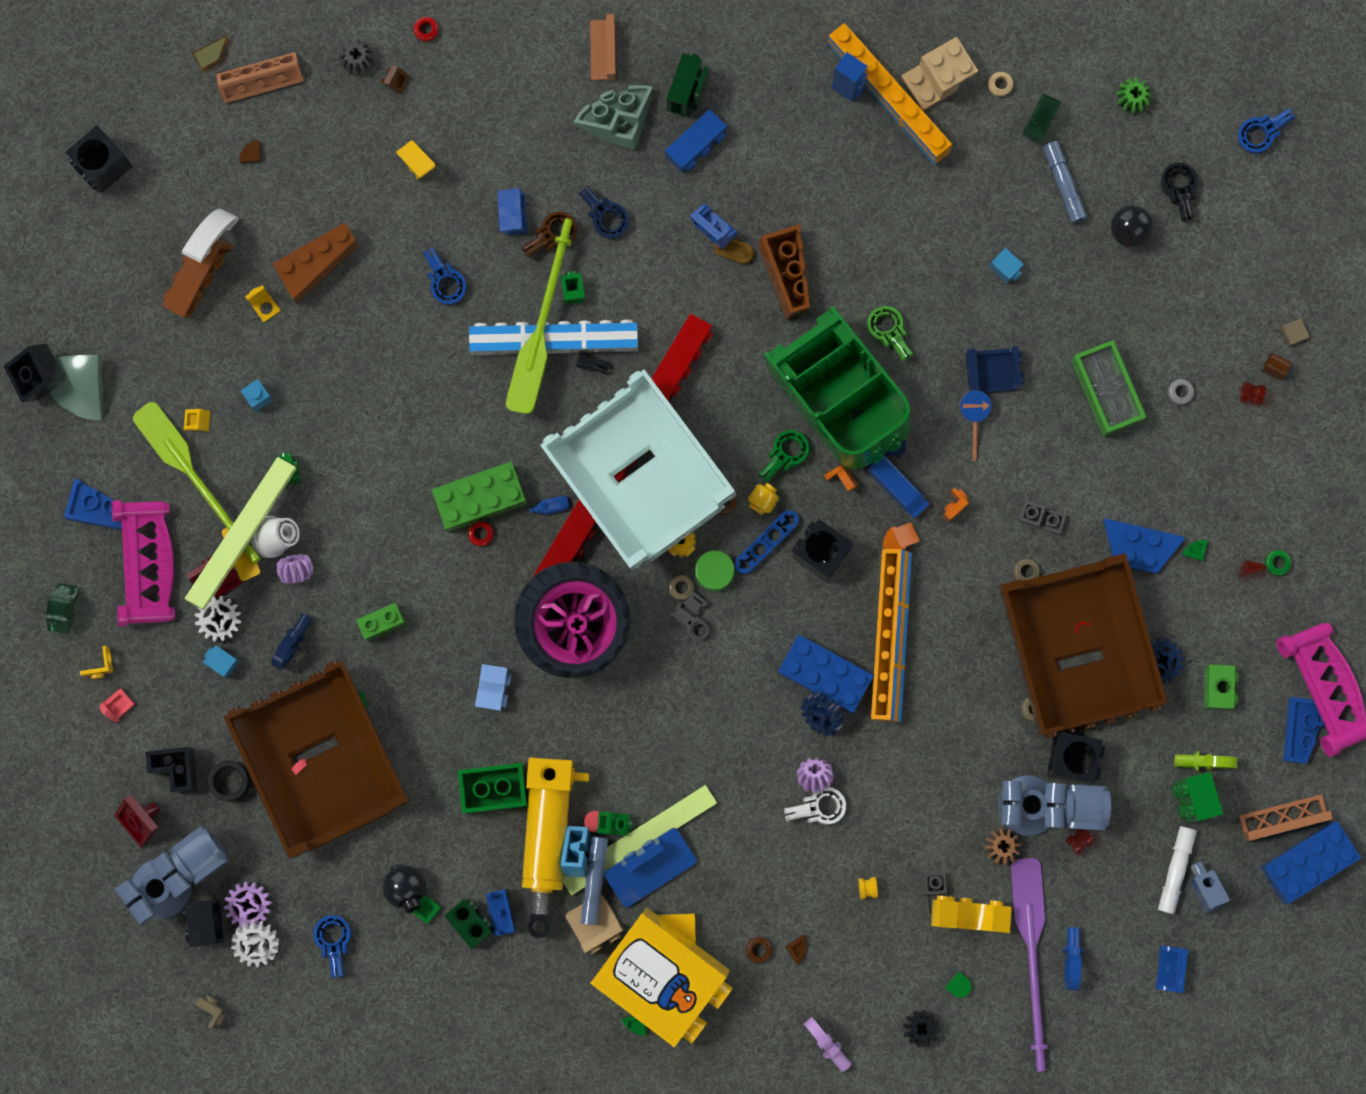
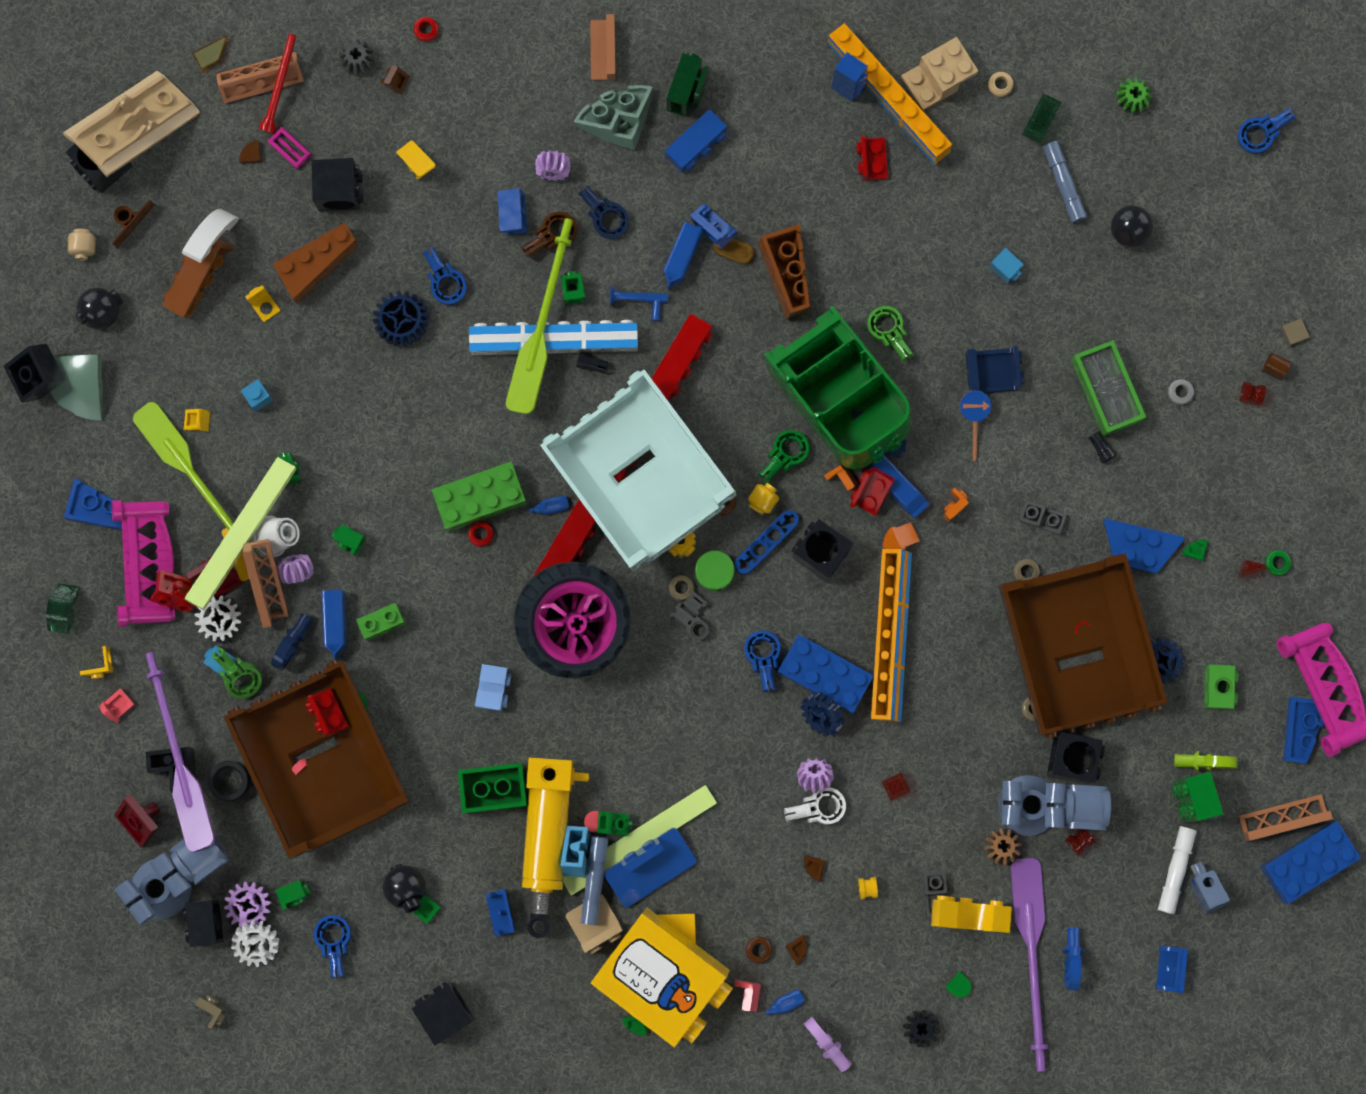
dark green brick [444,899,493,949] -> none
black pin [1160,163,1198,222] -> none
none -> tan hinge [63,71,200,177]
none -> tan head [68,229,96,261]
none -> black brick [76,288,123,330]
none -> reddish brown piece [112,200,155,248]
none -> medium lavender piece [146,652,215,852]
none -> red bracket [150,570,195,612]
none -> bright green pin [212,648,262,699]
none -> nougat fence [242,539,289,628]
none -> red piece [258,34,297,134]
none -> dark pink tile [267,127,312,170]
none -> green brick [276,880,312,910]
none -> red bracket [305,688,348,738]
none -> black brick [311,158,364,212]
none -> blue piece [321,590,347,660]
none -> green brick [331,524,366,557]
none -> dark blue gear [373,291,430,347]
none -> black brick [412,982,476,1046]
none -> lavender gear [535,150,570,181]
none -> blue piece [609,285,668,321]
none -> blue piece [663,222,703,291]
none -> coral tile [734,980,761,1011]
none -> blue pin [744,631,781,692]
none -> blue piece [765,990,805,1015]
none -> reddish brown tile [804,855,825,882]
none -> red bracket [850,467,896,516]
none -> red bracket [856,136,888,181]
none -> clear red slope [882,772,911,801]
none -> black pin [1088,431,1116,464]

